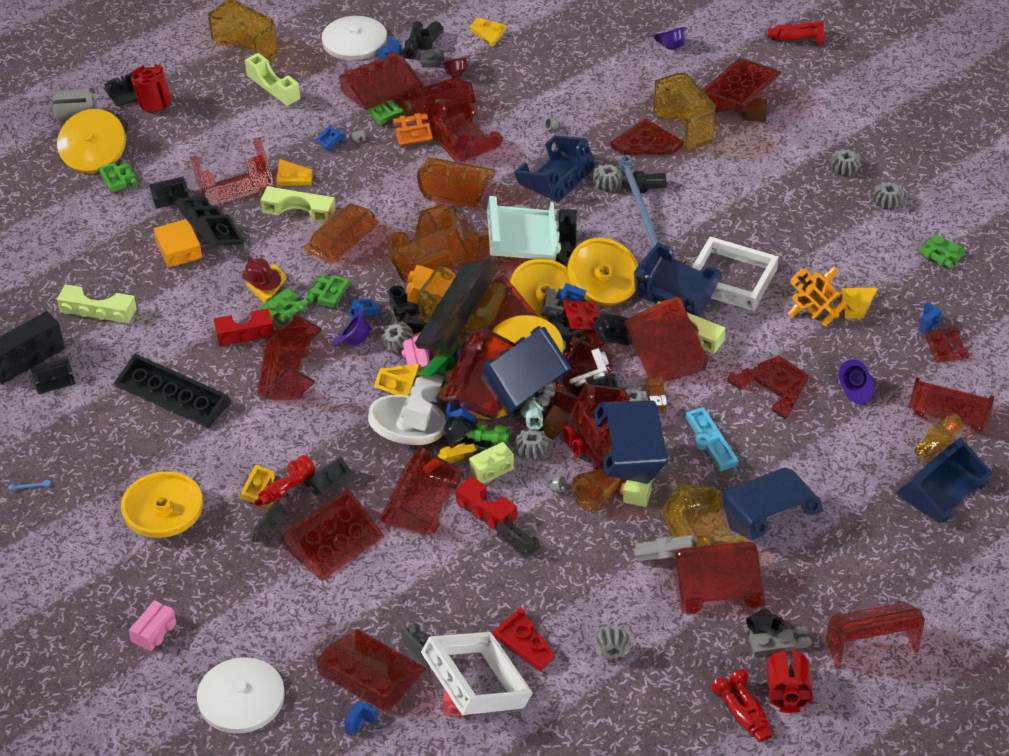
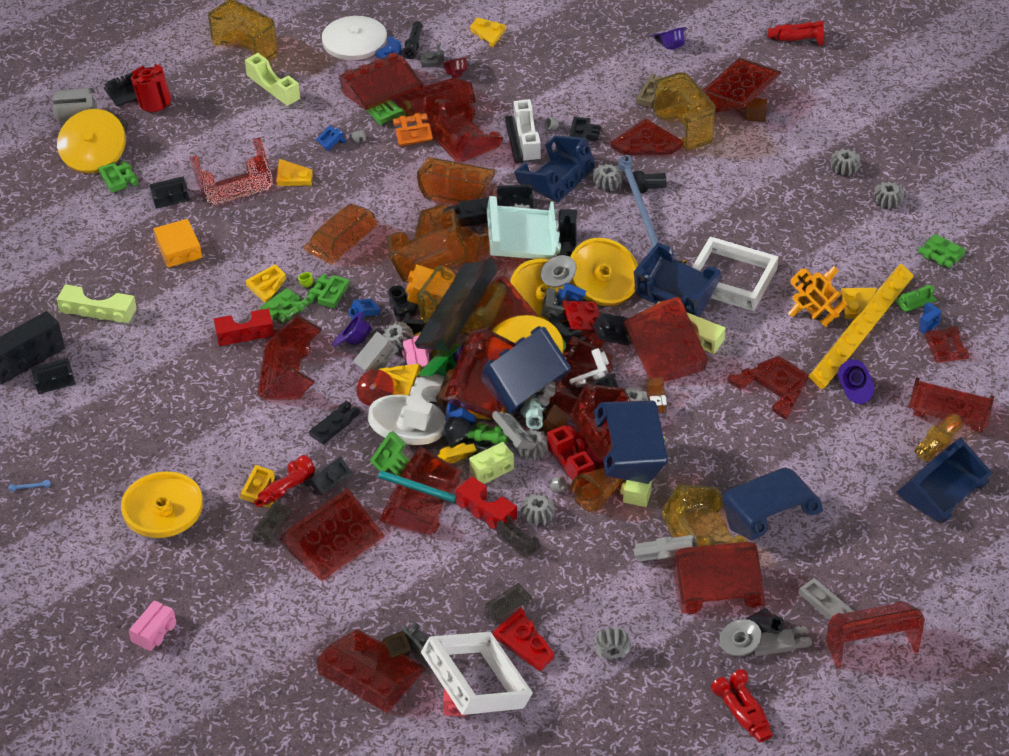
black arch [114,353,232,428] -> none
black slope [175,197,244,246] -> none
white dish [197,658,285,733] -> none
dark red piece [242,257,281,291] -> none
yellowish green arch [260,186,336,224] -> none
blue bracket [344,701,377,736] -> none
black piece [418,21,444,50] -> none
medium azure hinge [686,407,739,472] -> none
red cylinder [766,650,814,713] -> none
none -> lime hinge [298,272,313,288]
none -> black hinge [309,401,360,445]
none -> light grey hinge [354,332,399,378]
none -> clear red dish [356,369,394,406]
none -> bright green hinge [370,431,410,476]
none -> teal bar [378,470,456,503]
none -> dark brown panel [381,631,411,659]
none -> black hinge [444,197,489,227]
none -> clear smoke hinge [484,583,532,626]
none -> light grey hinge [492,411,536,450]
none -> black hinge [497,185,533,209]
none -> black axle [505,115,523,164]
none -> white arch [514,99,541,161]
none -> light grey gear [521,493,555,527]
none -> light grey dish [541,255,577,287]
none -> red arch [547,425,595,487]
none -> black hinge [569,117,601,141]
none -> dark tan hinge [636,73,668,108]
none -> light grey dish [719,619,762,657]
none -> light grey hinge [799,578,855,627]
none -> yellow plate [808,263,914,389]
none -> bright green hinge [895,285,937,313]

